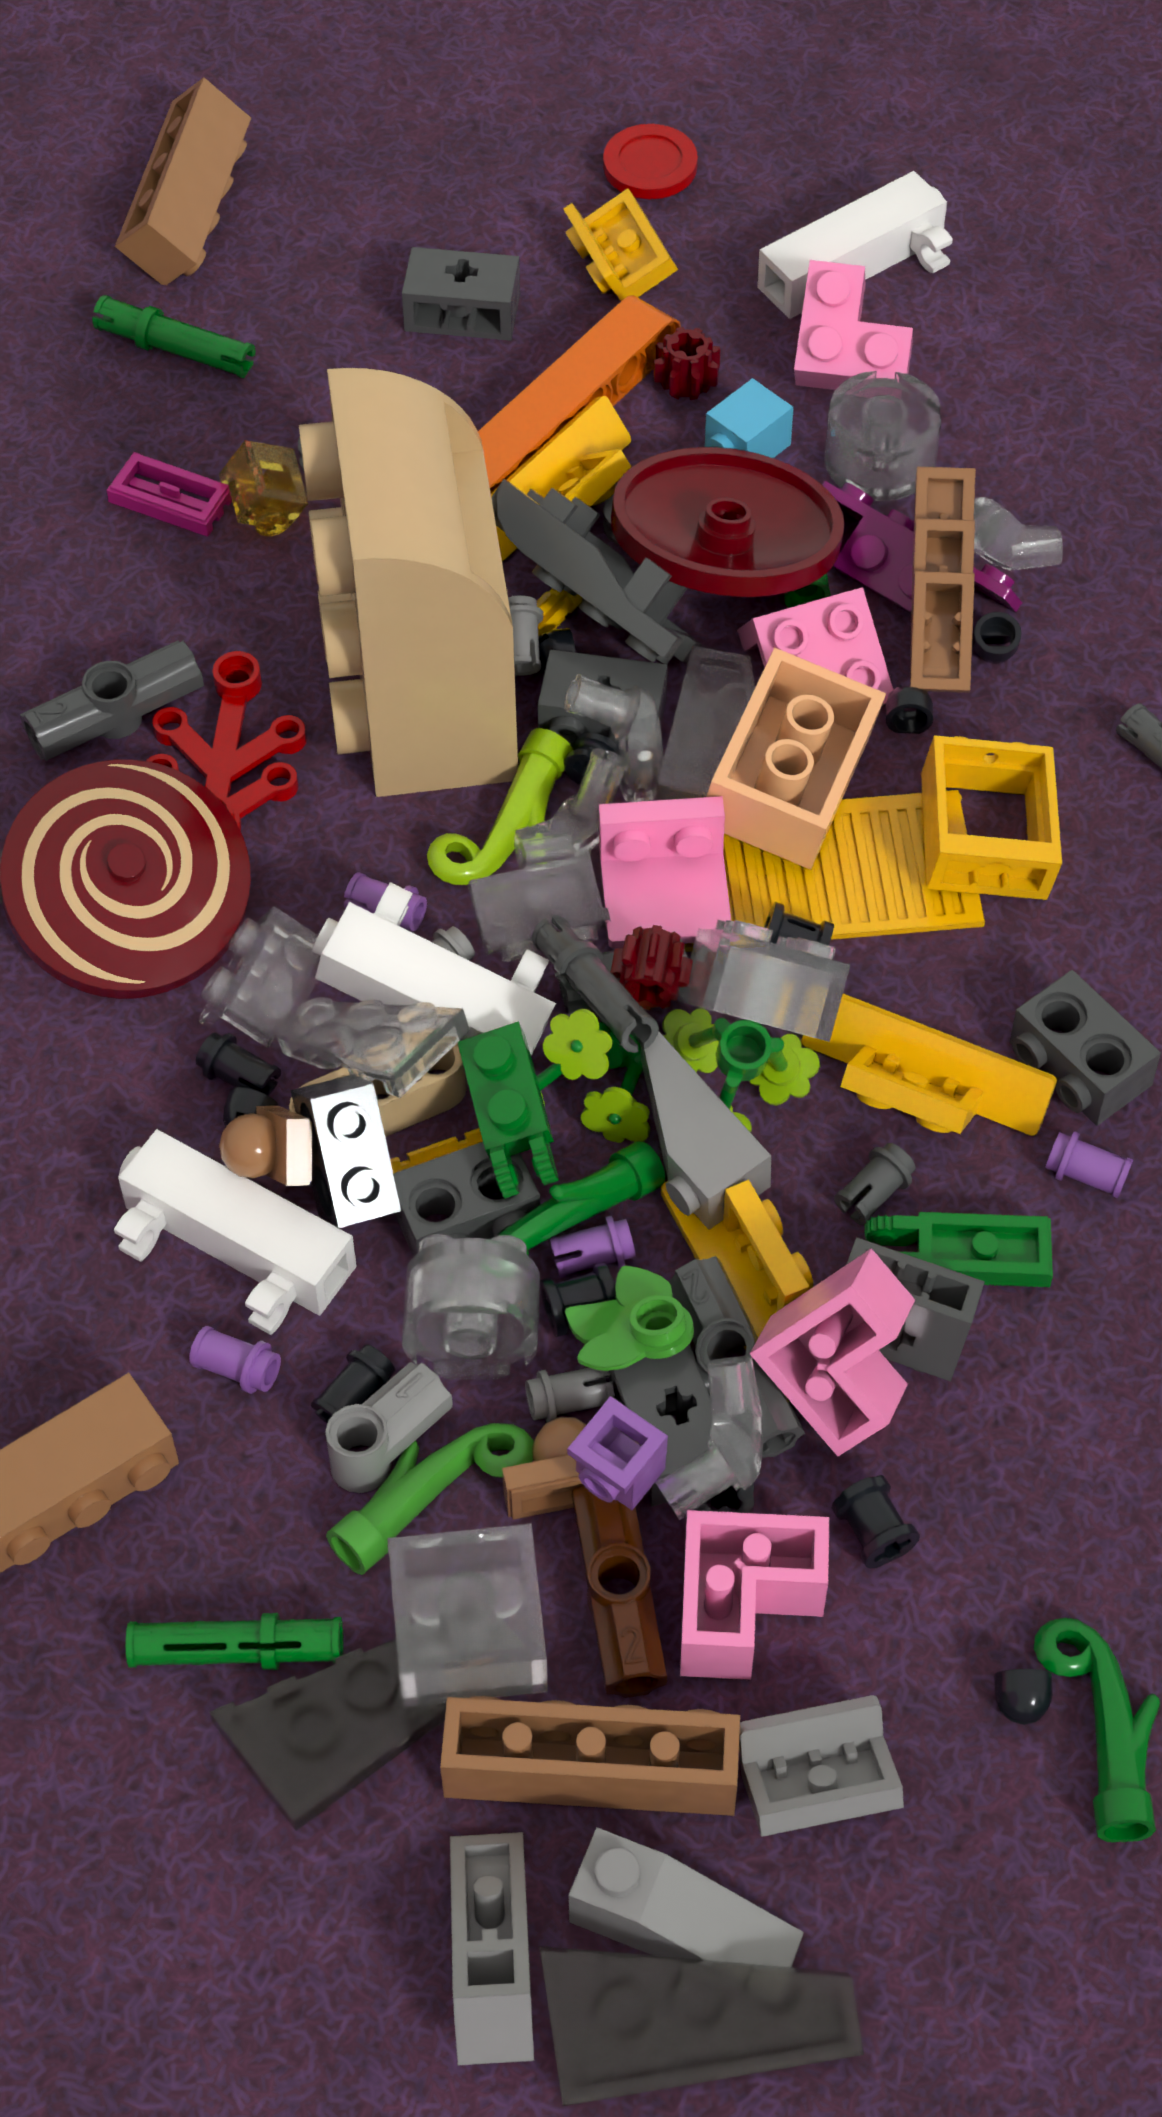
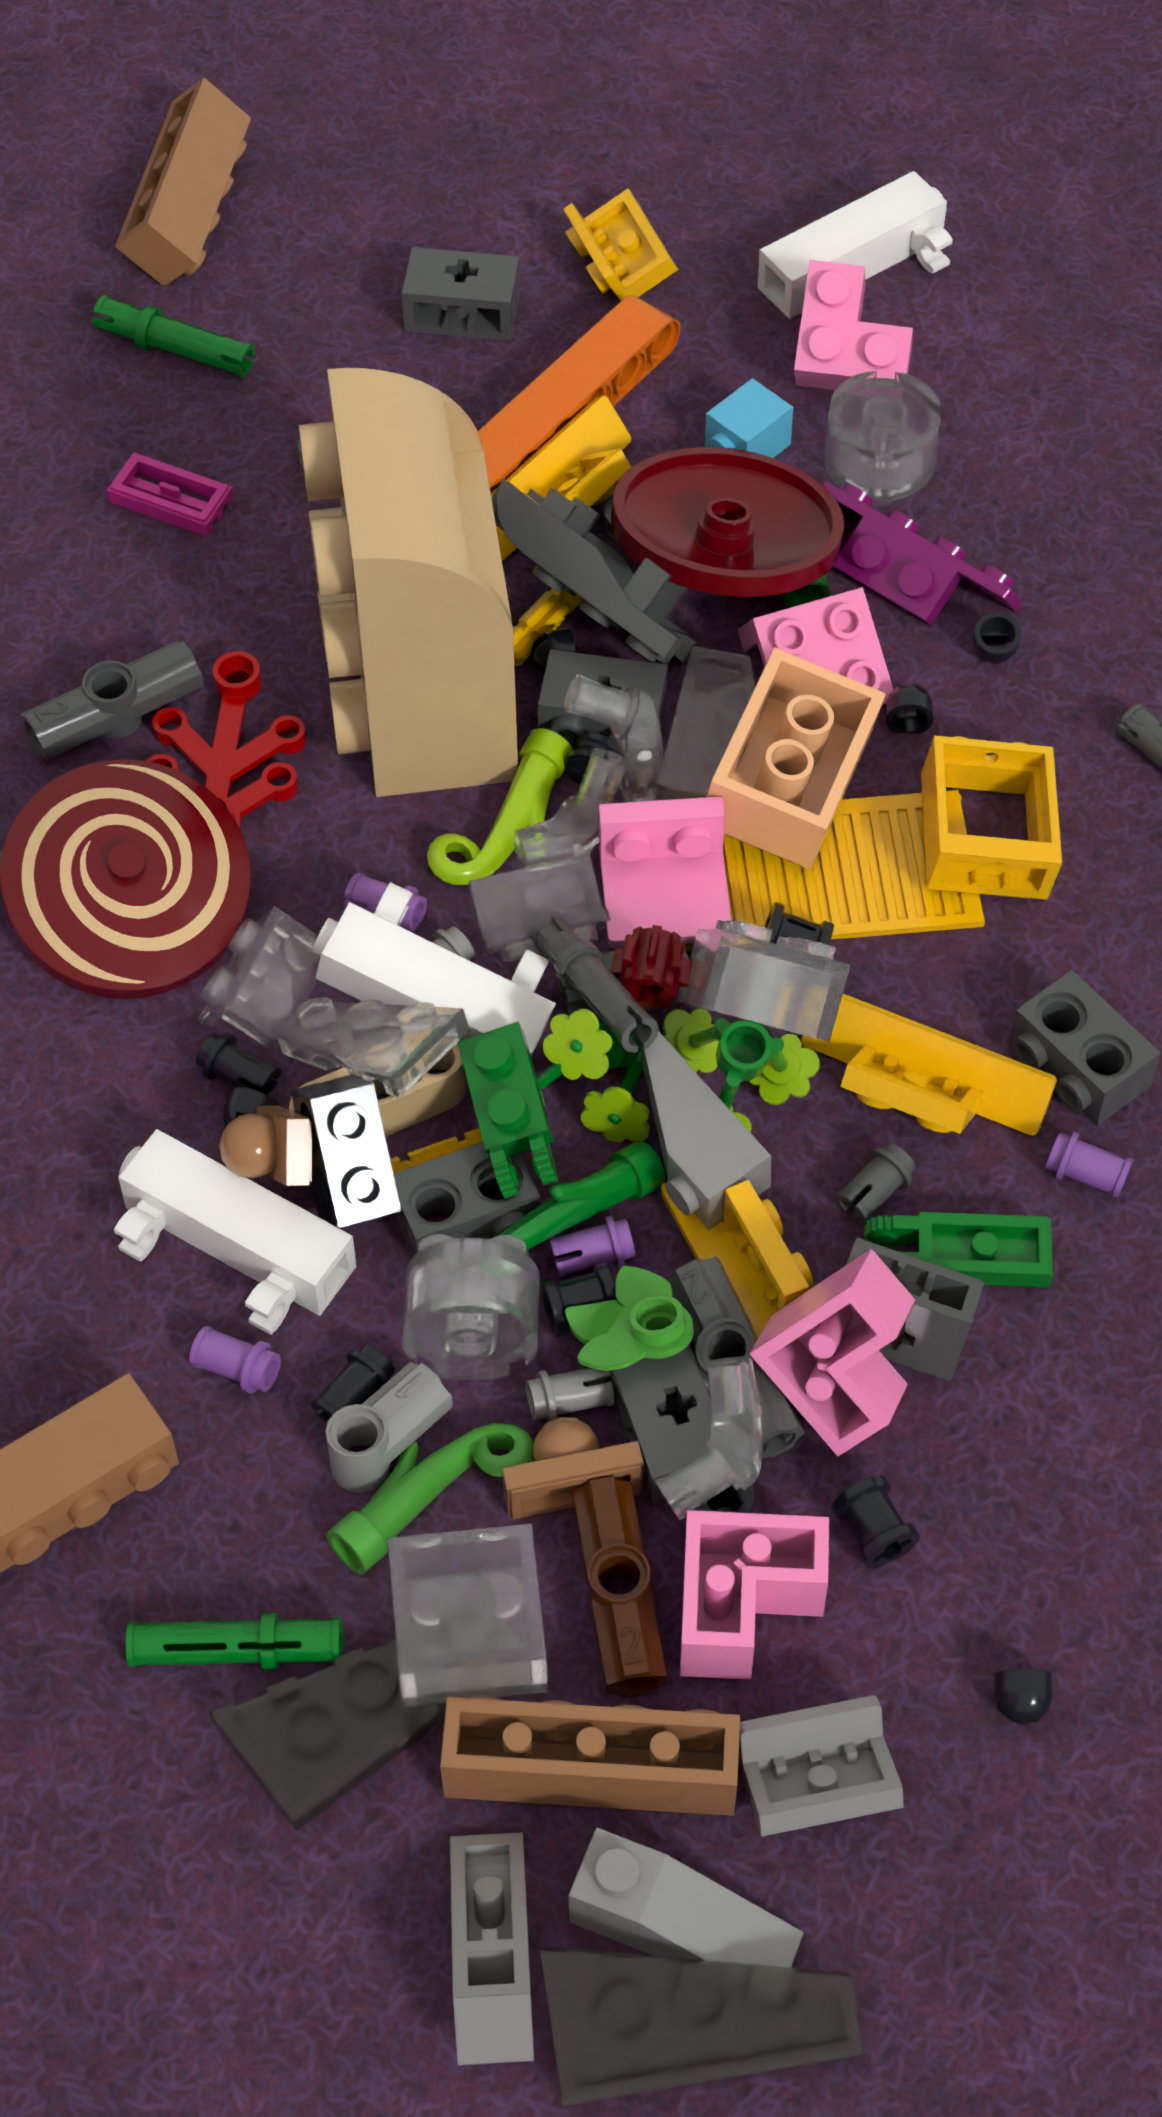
clear yellow brick [219,440,308,536] -> none
light grey pin [508,595,543,676] -> none
medium lavender brick [567,1396,668,1510] -> none
red piece [603,124,698,199] -> none
dark red gear [654,327,721,400] -> none
medium nougat slope [910,466,976,693] -> none
clear arm [974,497,1063,571] -> none
green plant [1034,1617,1160,1842] -> none

